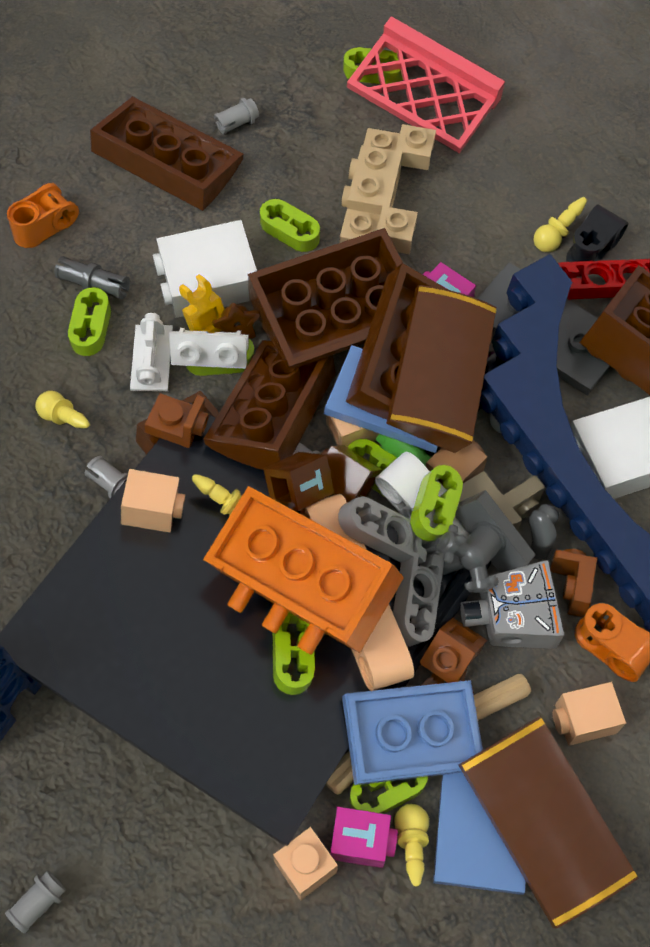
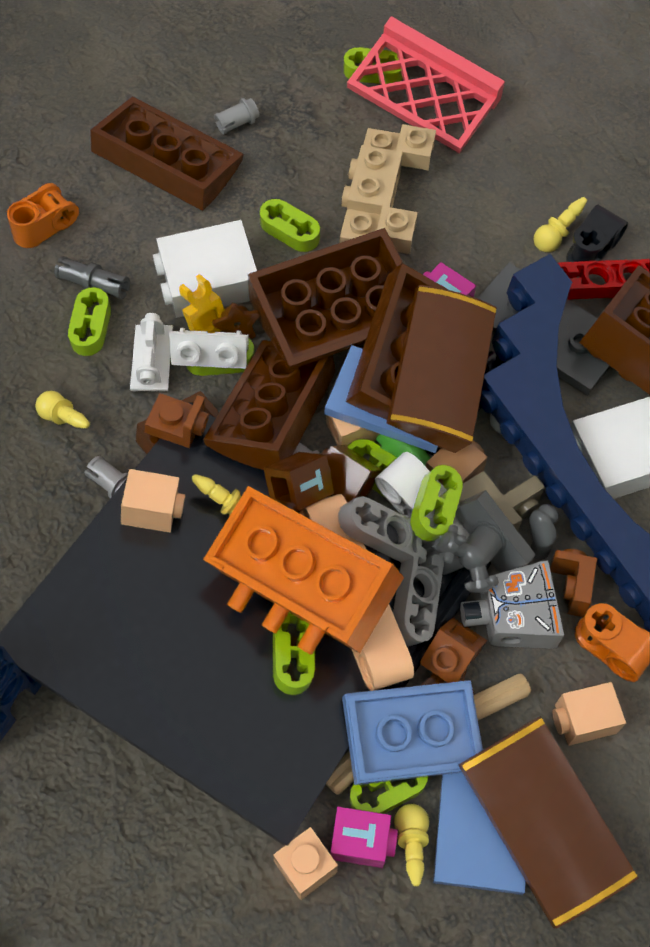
light grey pin [5,871,66,933] -> none

